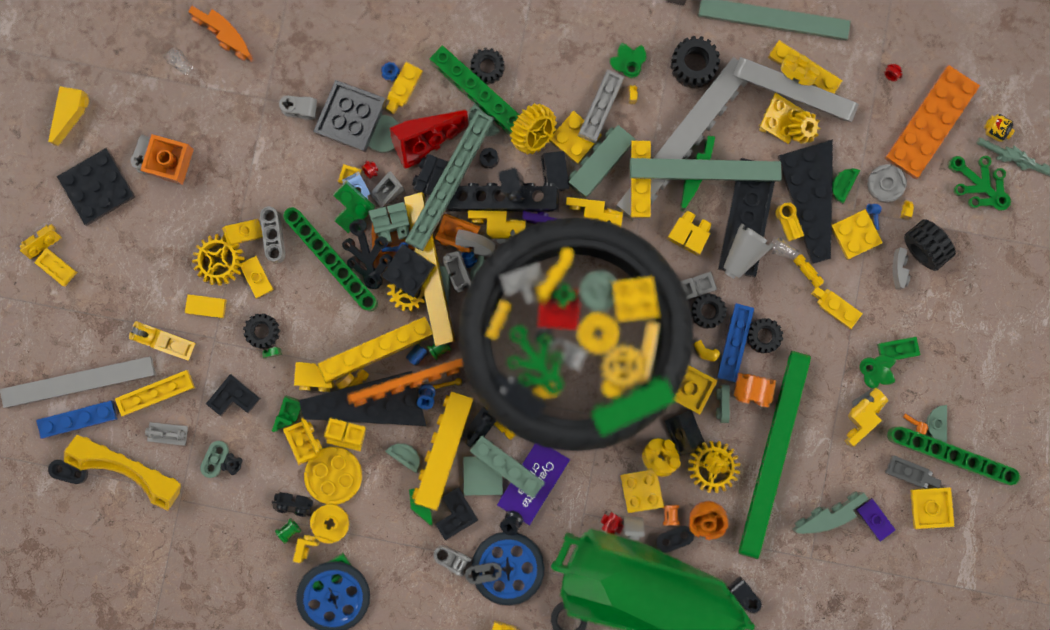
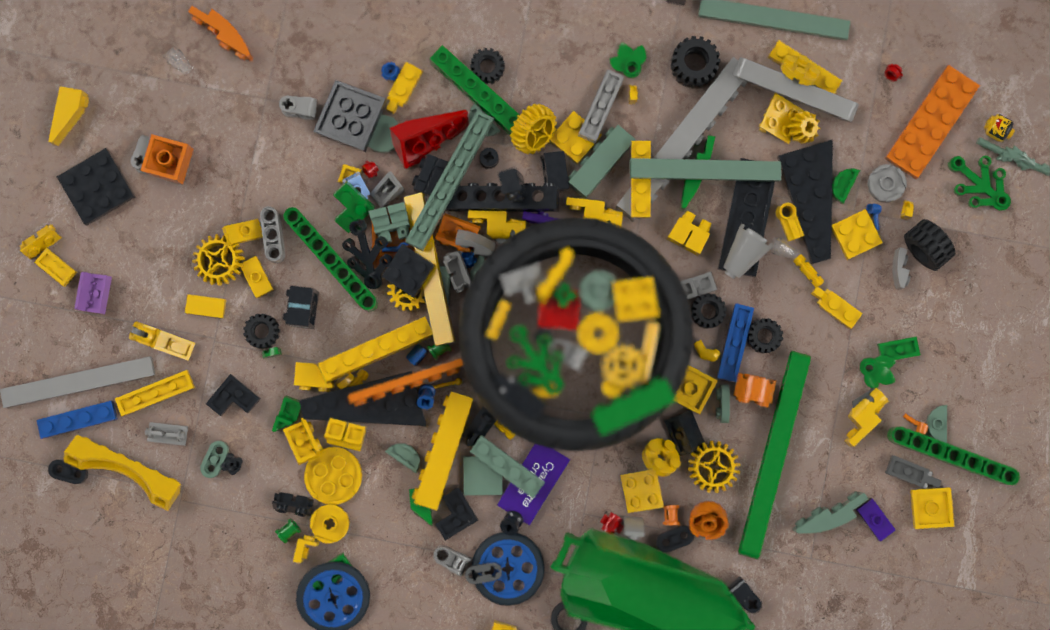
yellow gear [704,450,730,474] -> none
none -> medium lavender bracket [74,272,112,314]
none -> black container [283,285,319,329]

